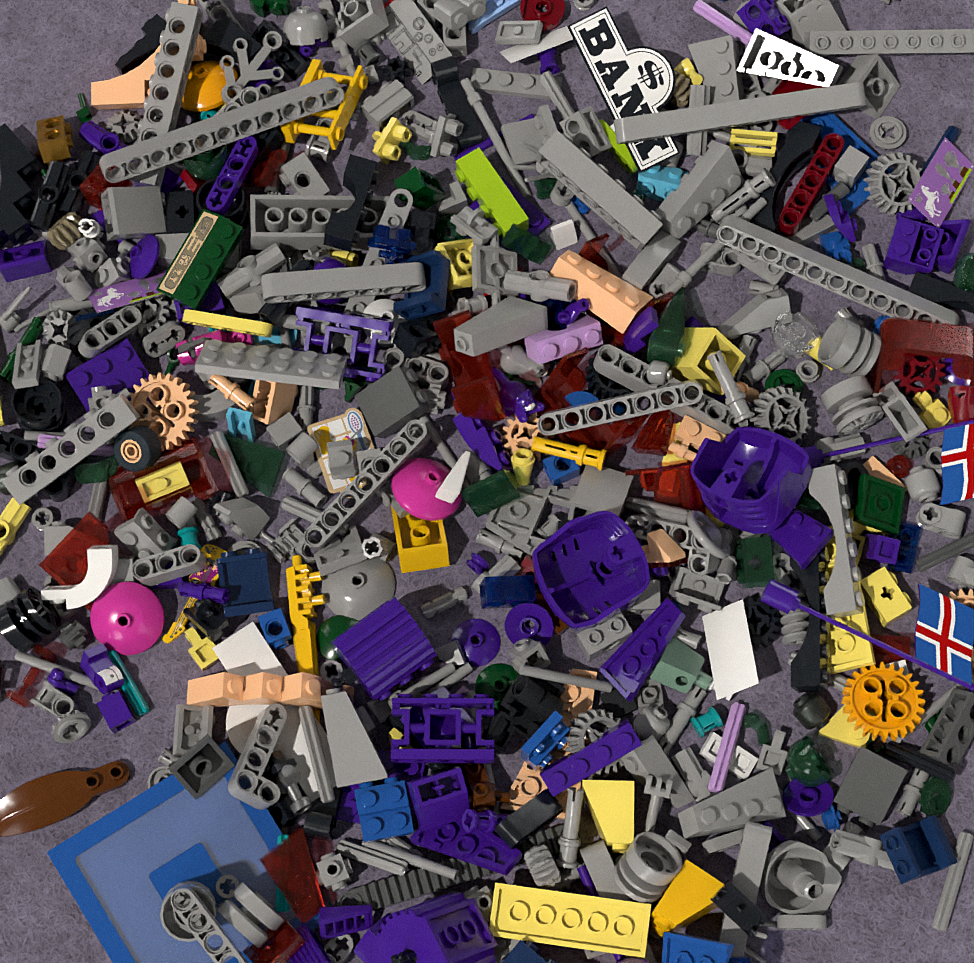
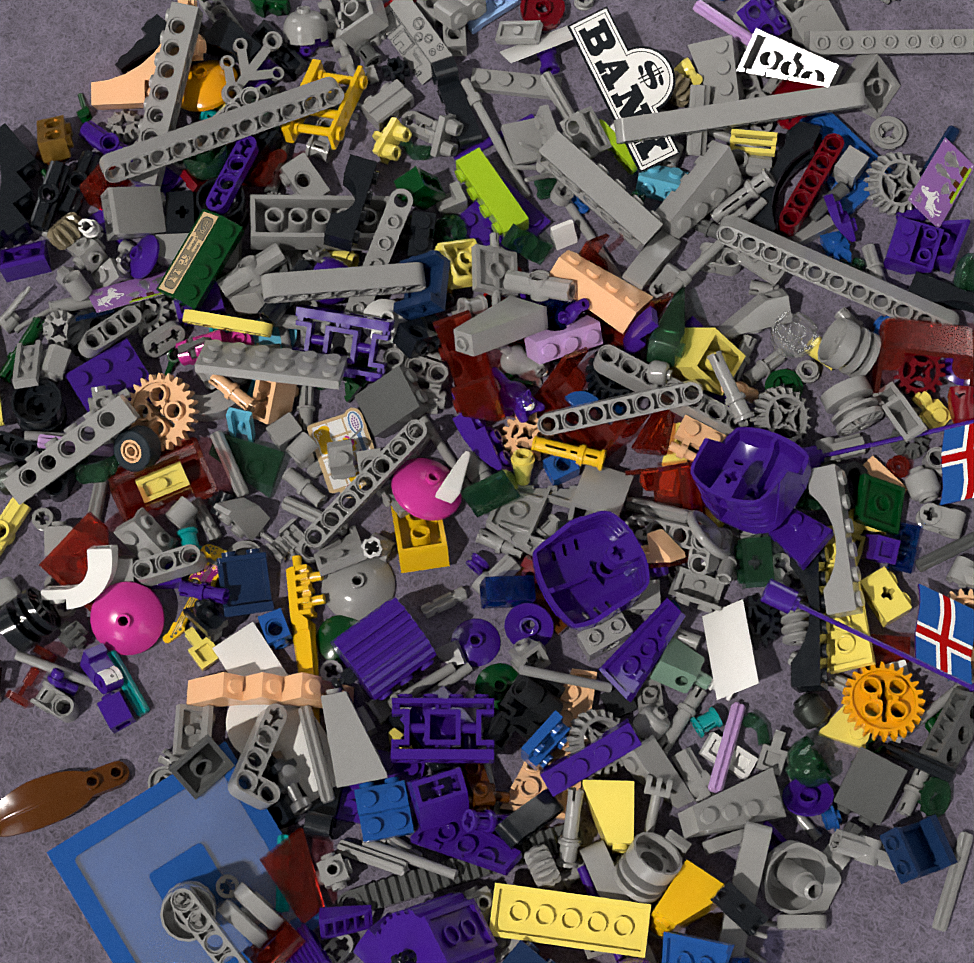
light grey gear [51,710,91,743] -> none
clear blue hips [367,225,416,264] -> none
light grey hips [450,206,498,246] -> none

